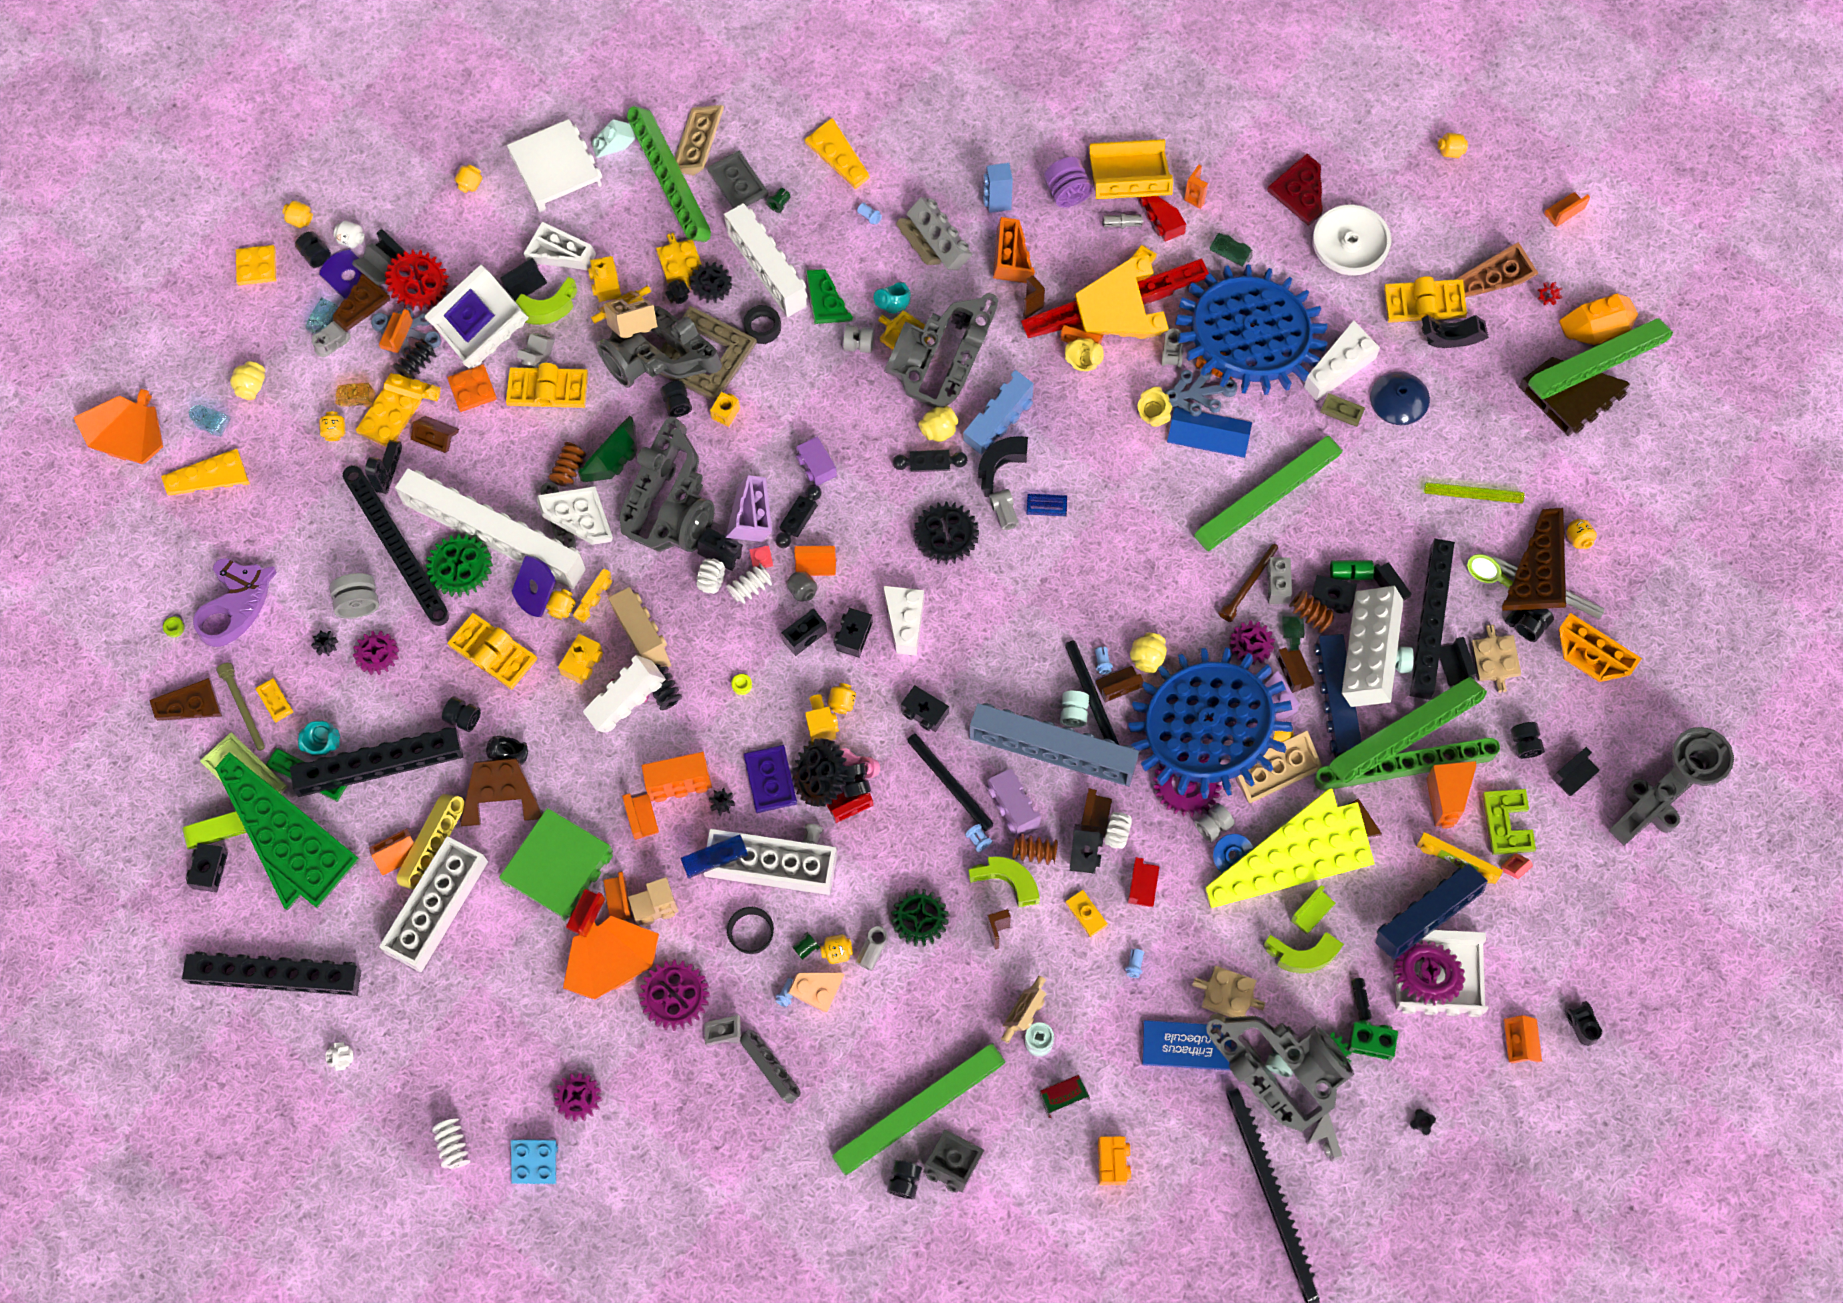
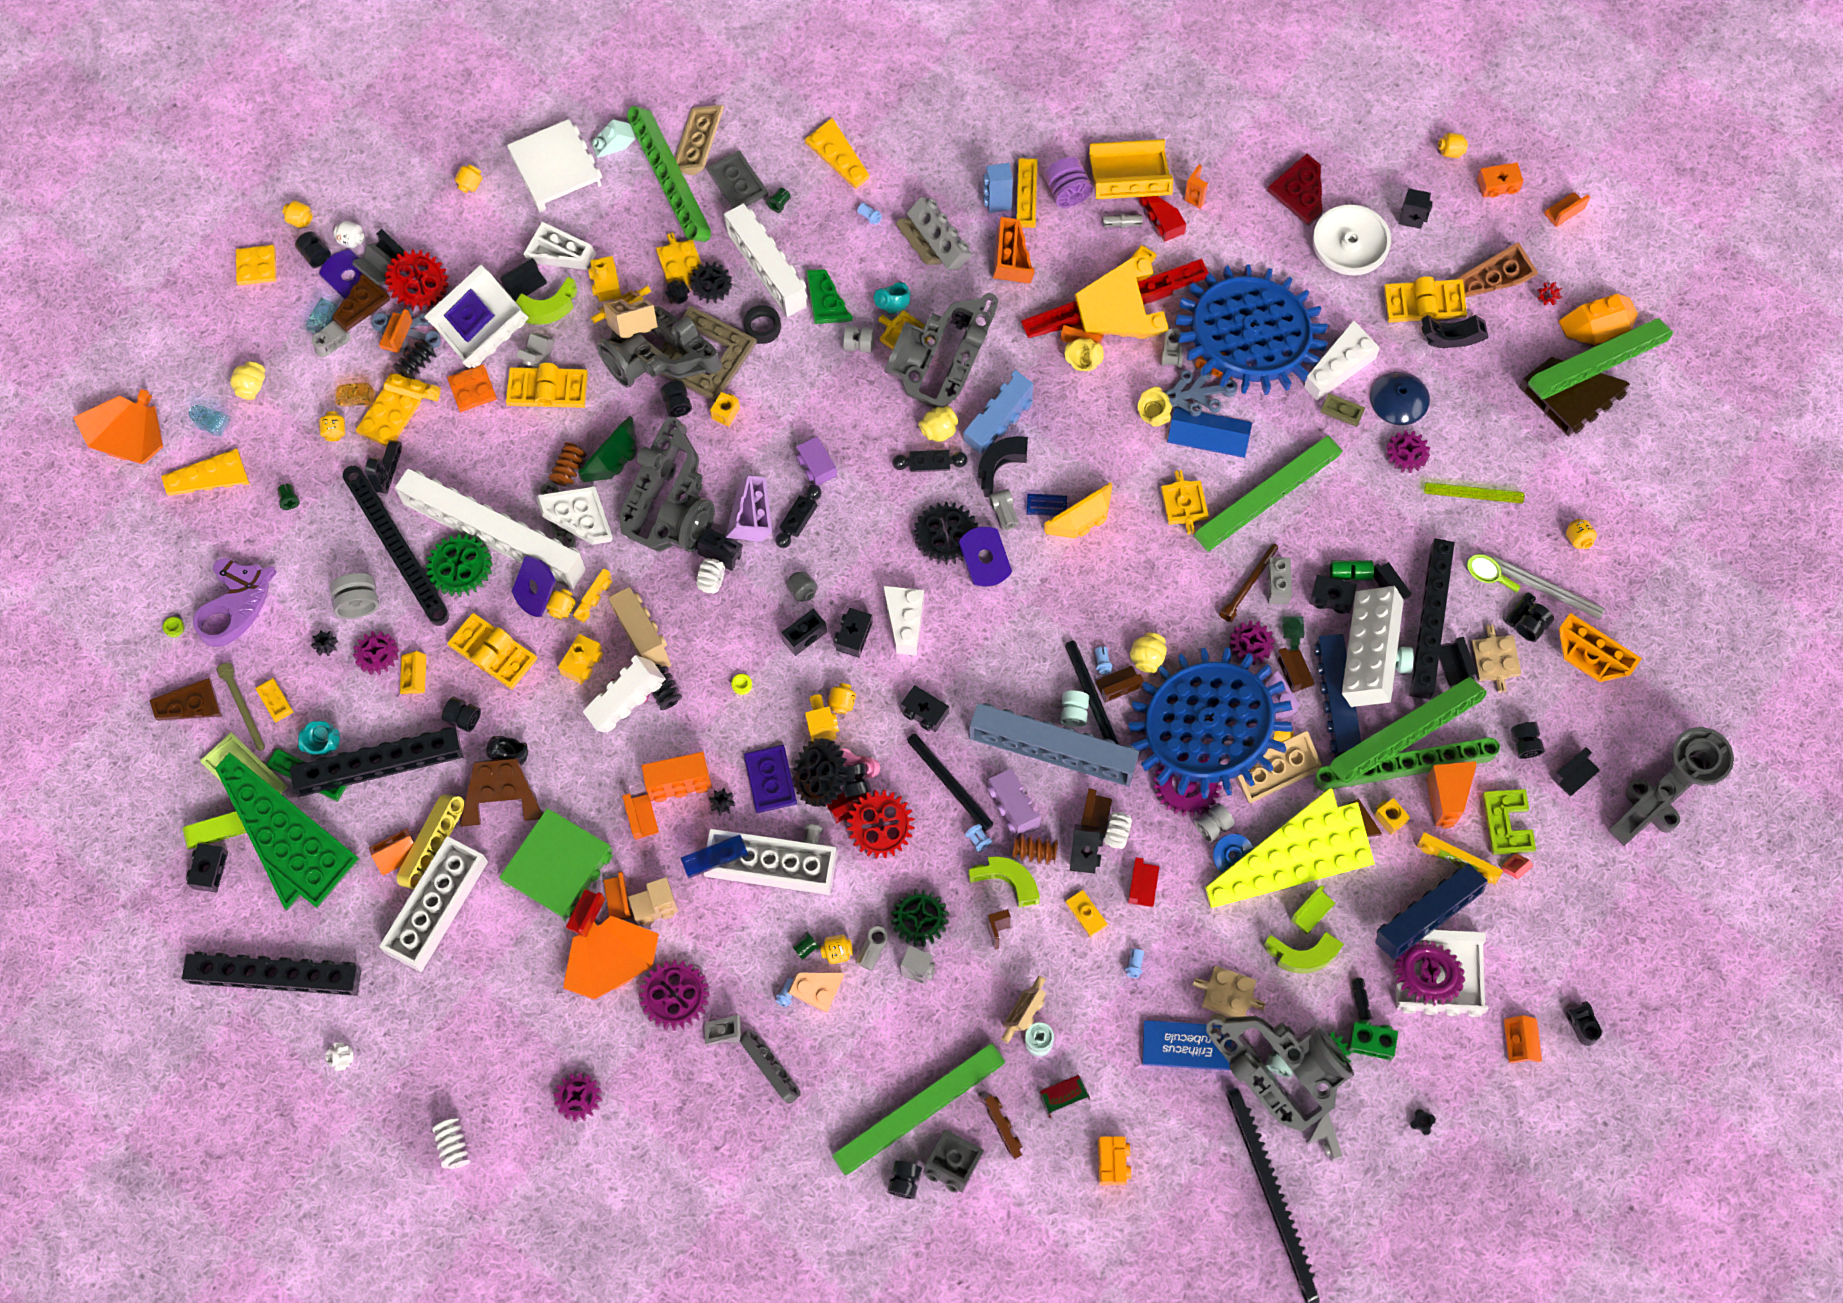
reddish brown panel [410,416,459,453] -> none
dark azure hinge [511,1139,558,1184] -> none
white piece [726,563,772,604] -> none
black tyre [727,907,774,954] -> none
coral plate [749,545,773,569] -> none
orange panel [795,546,836,576] -> none
reddish brown panel [1023,275,1045,319] -> none
clear green bracket [1210,232,1253,267] -> none
dark orange piece [1289,590,1334,634] -> none
reddish brown wing [1502,508,1566,611] -> none
none -> dark green bush [277,484,300,510]
none -> yellow slope [400,651,426,694]
none -> red gear [846,790,915,859]
none -> light grey brick [900,946,936,985]
none -> dark purple piece [958,527,1012,587]
none -> reddish brown wing [978,1091,1023,1159]
none -> yellow plate [1017,158,1038,228]
none -> yellow wedge [1044,482,1113,539]
none -> yellow plate [1161,470,1209,535]
none -> yellow brick [1374,798,1410,835]
none -> magenta gear [1386,430,1430,473]
none -> black brick [1399,188,1433,229]
none -> orange brick [1477,162,1524,198]

